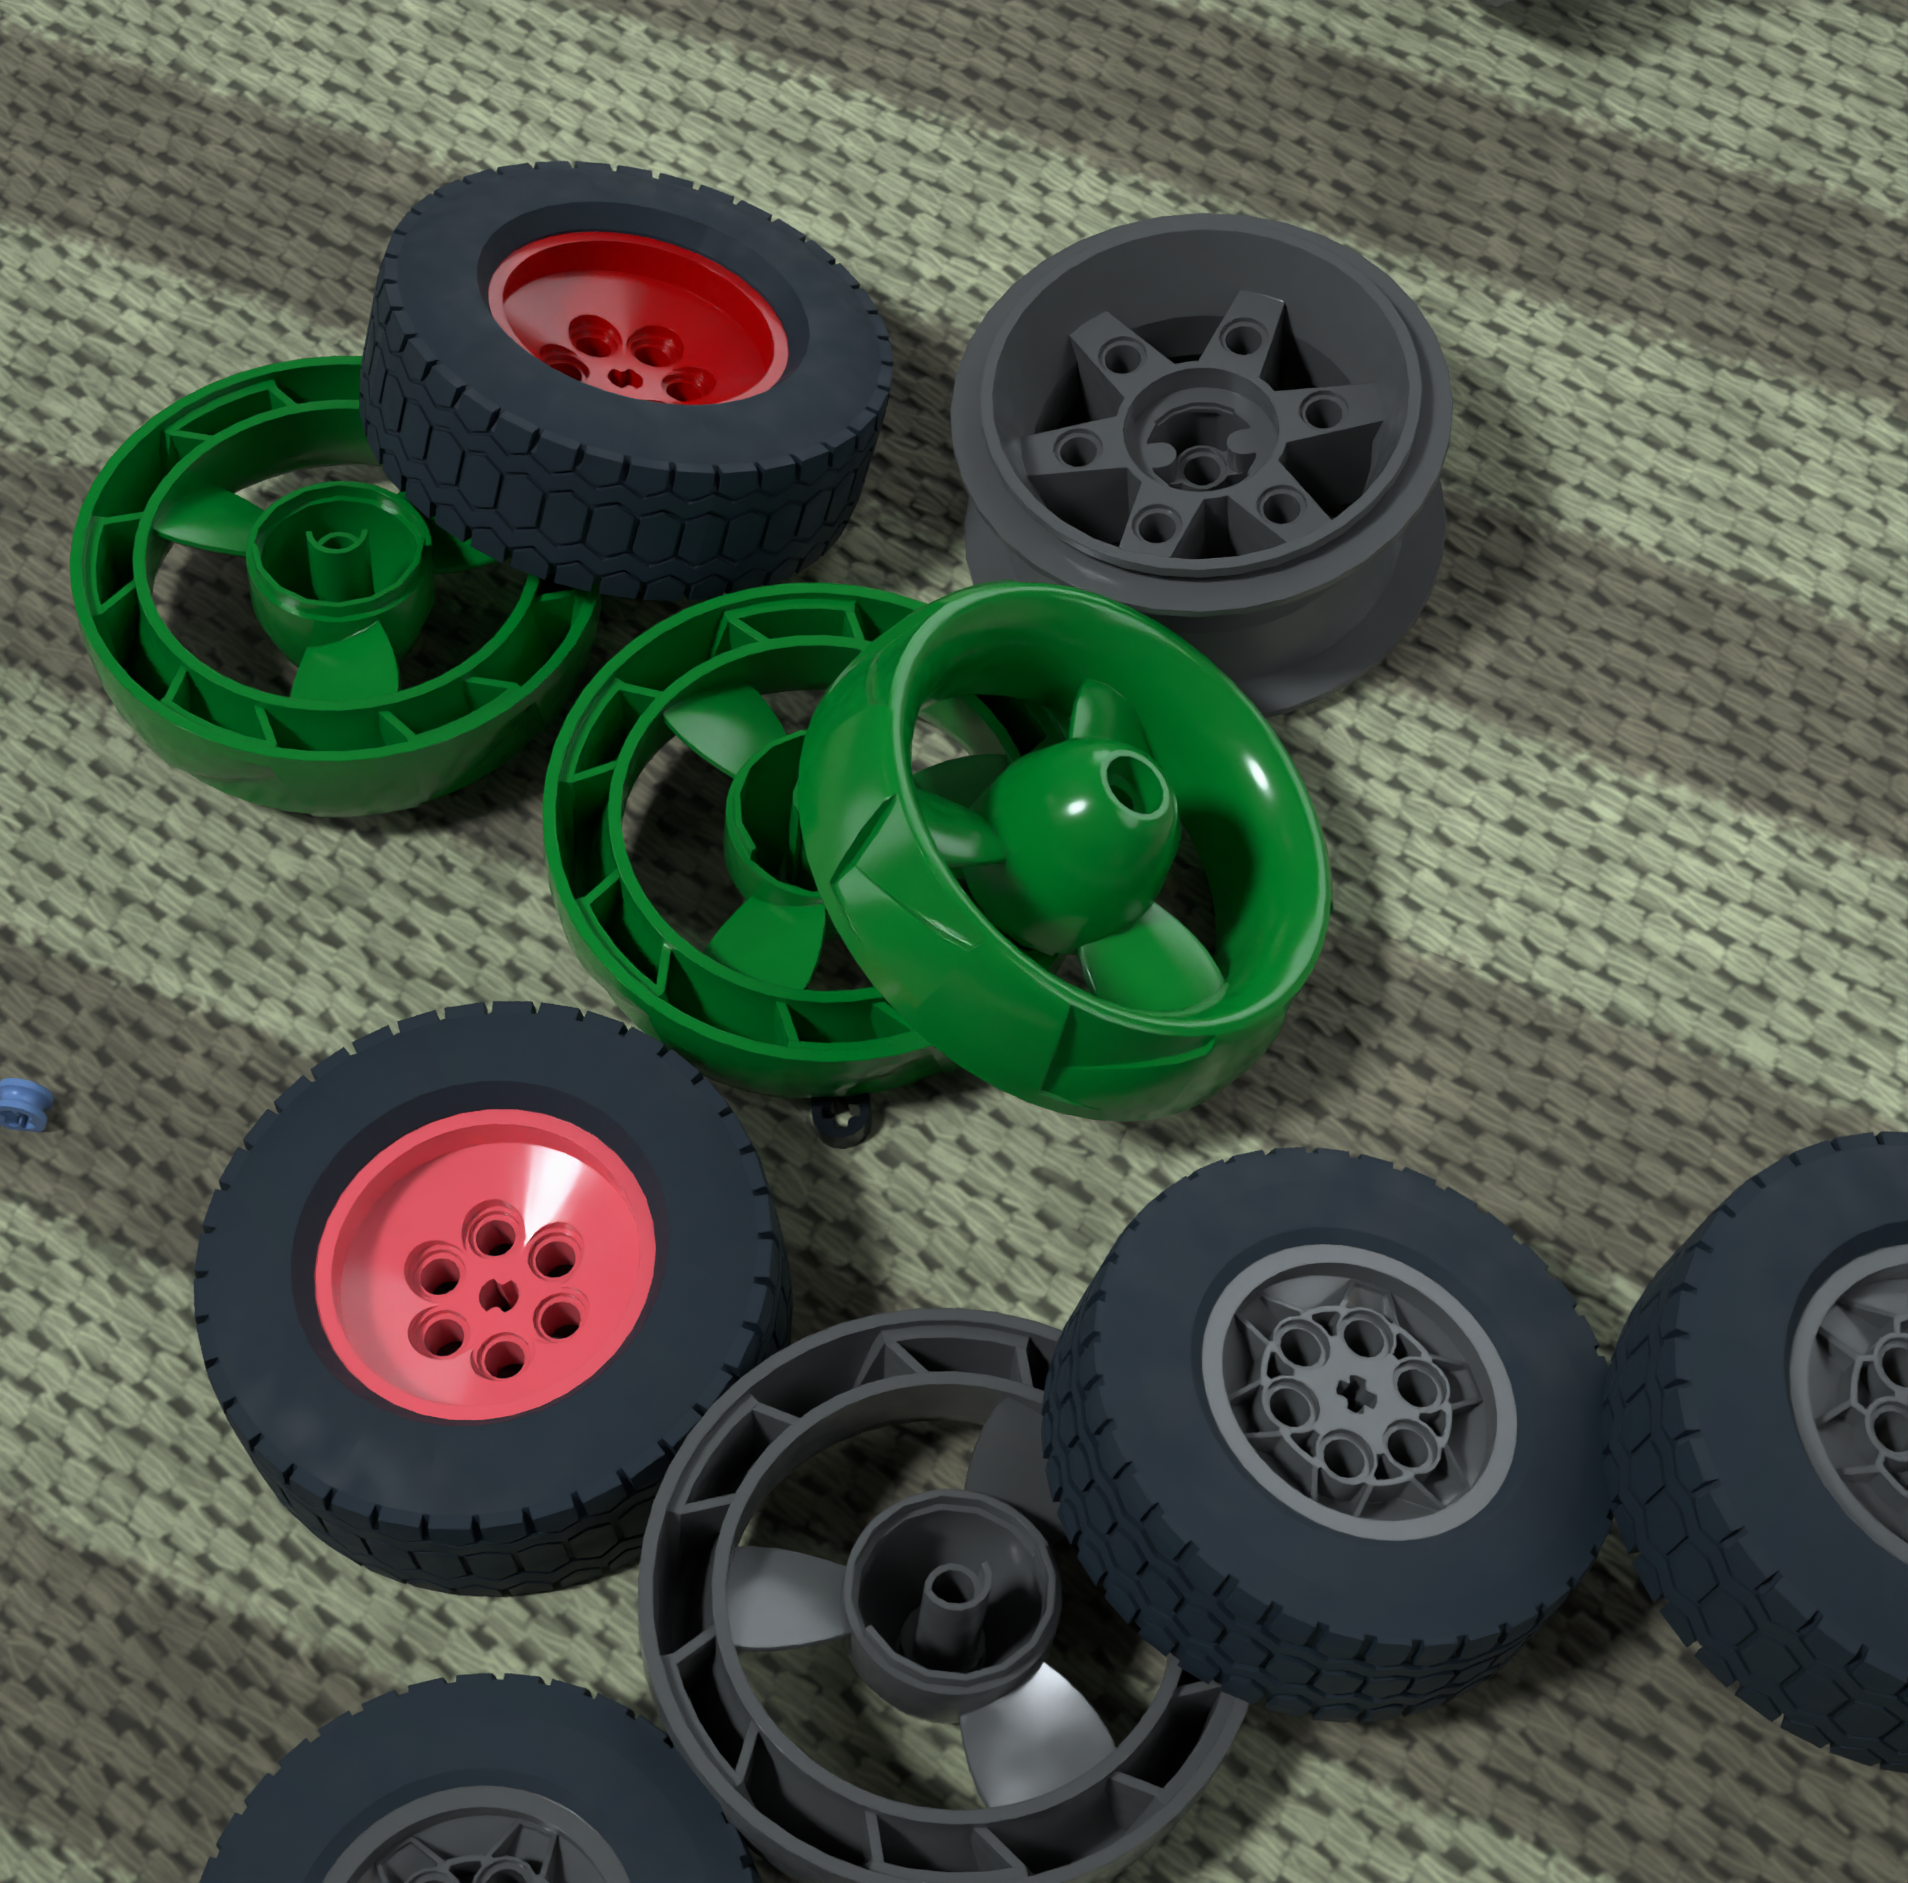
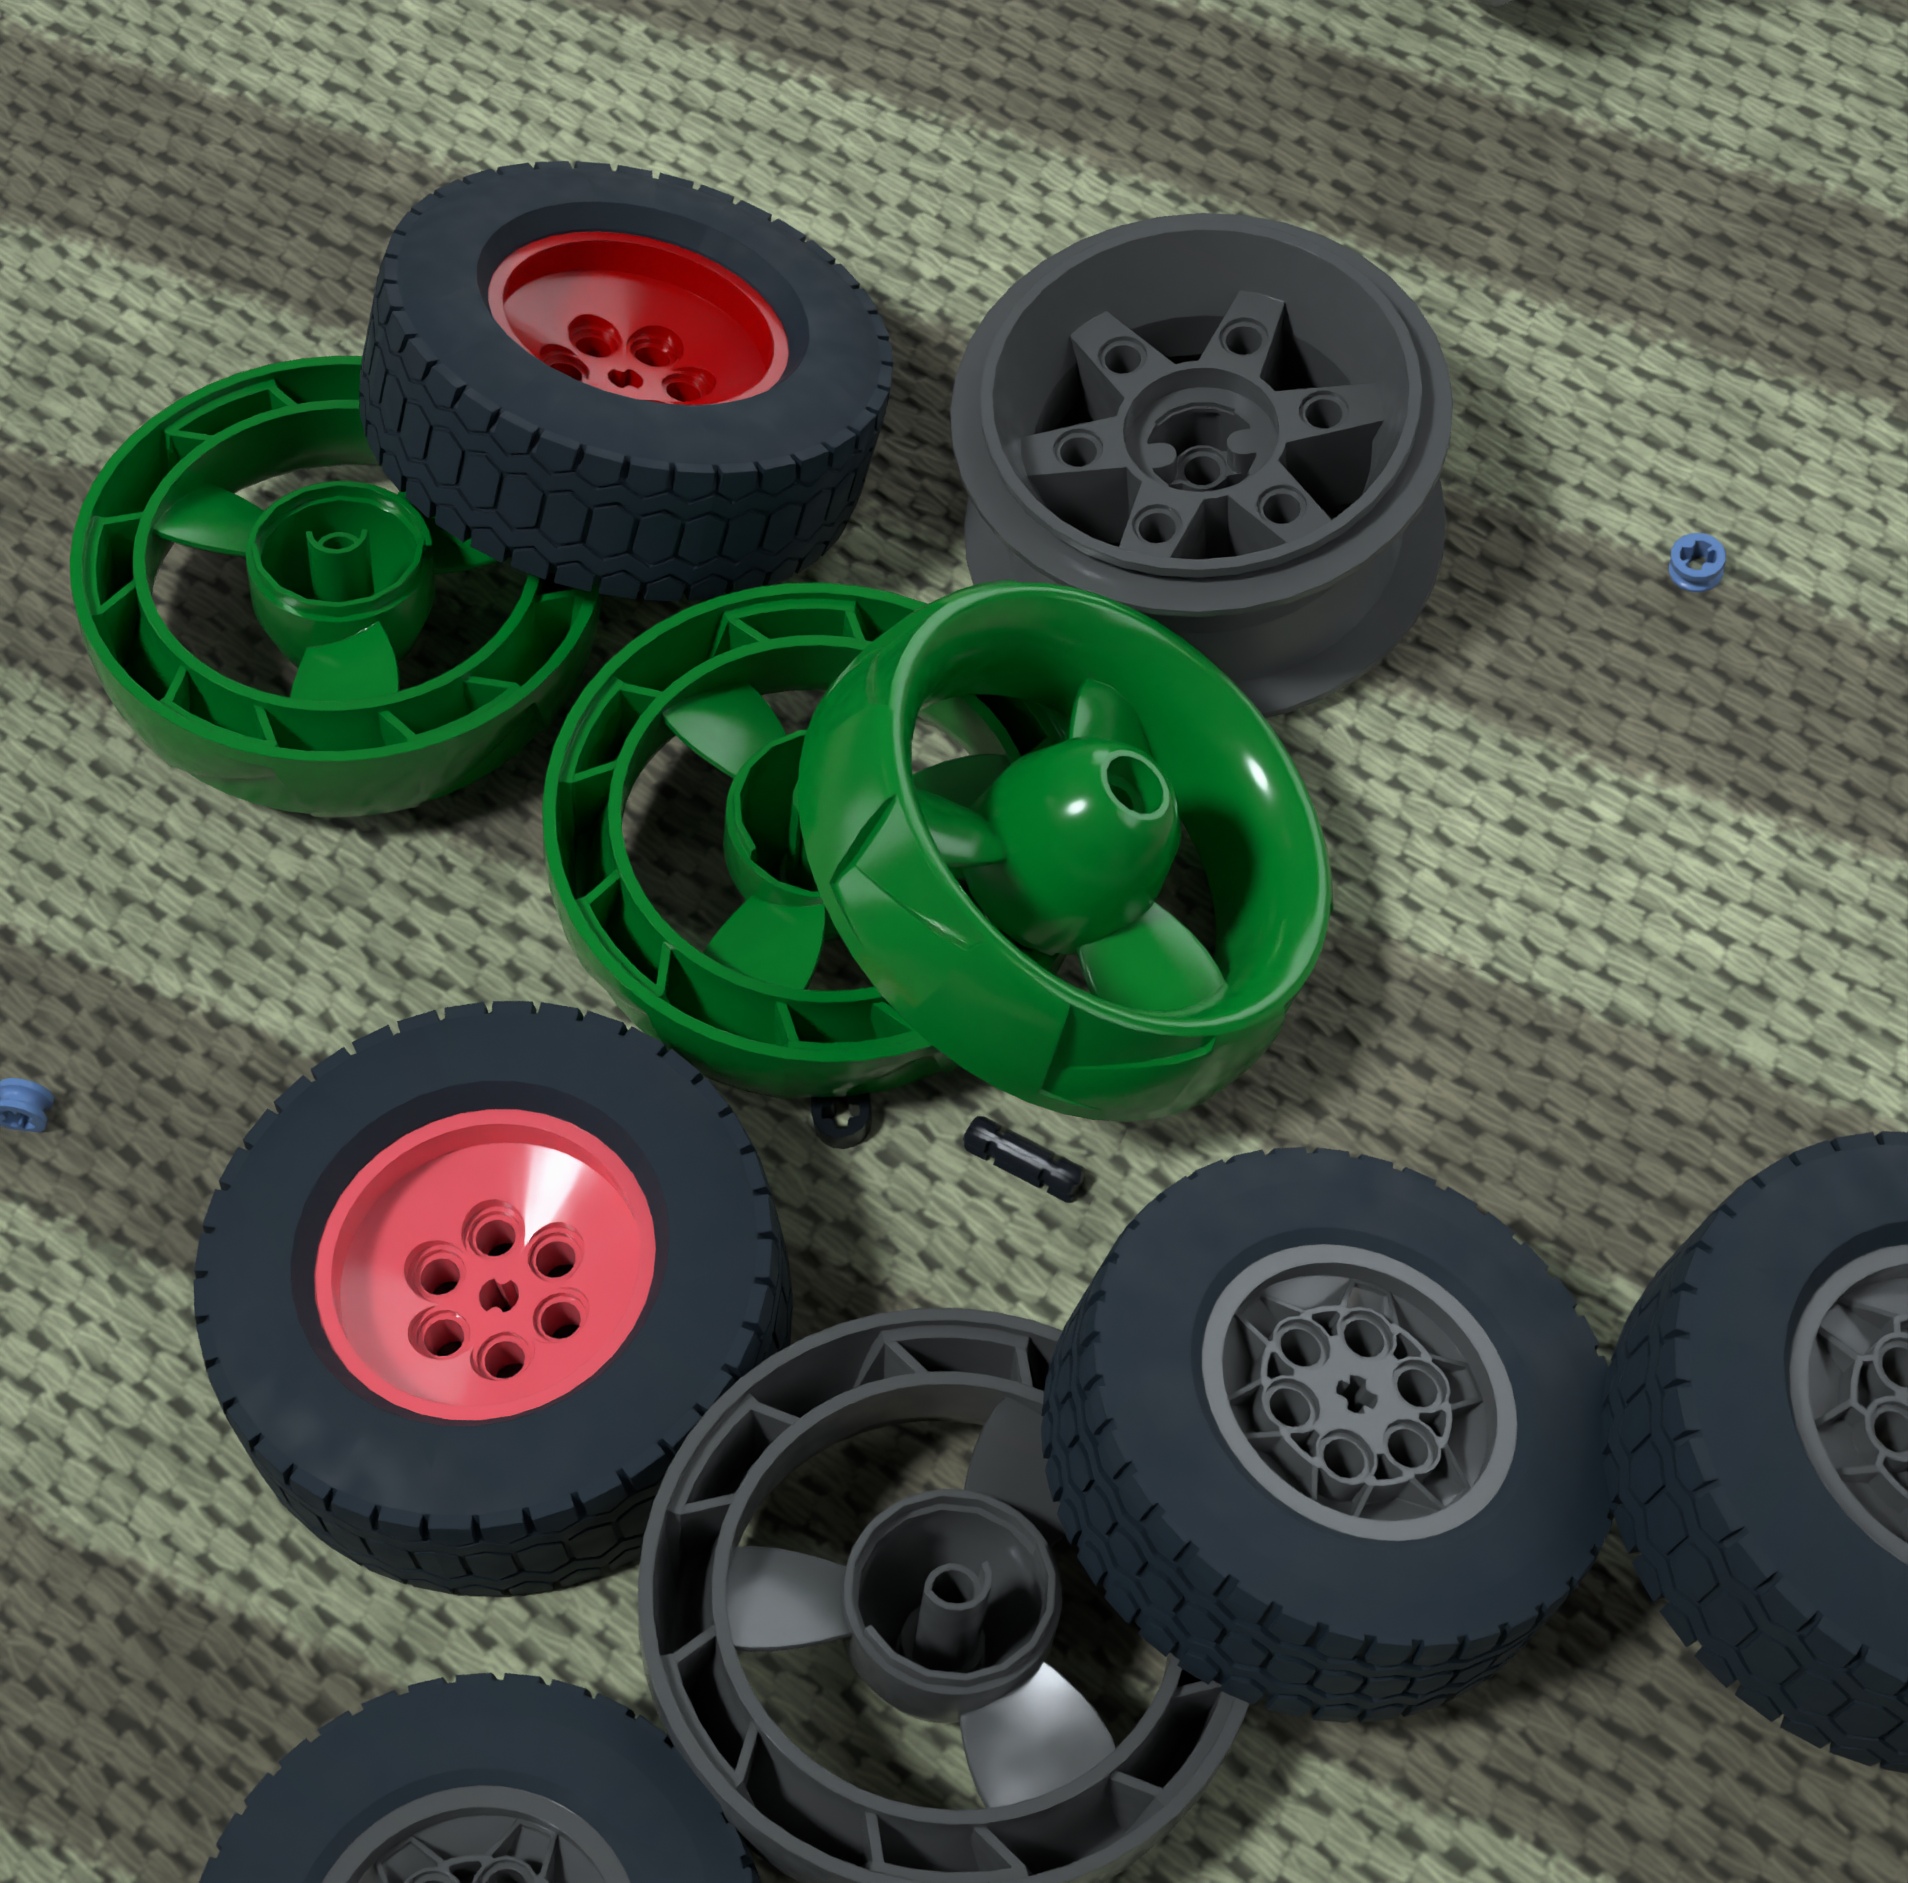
none -> black axle [963,1116,1086,1202]
none -> medium blue bush [1669,533,1726,592]

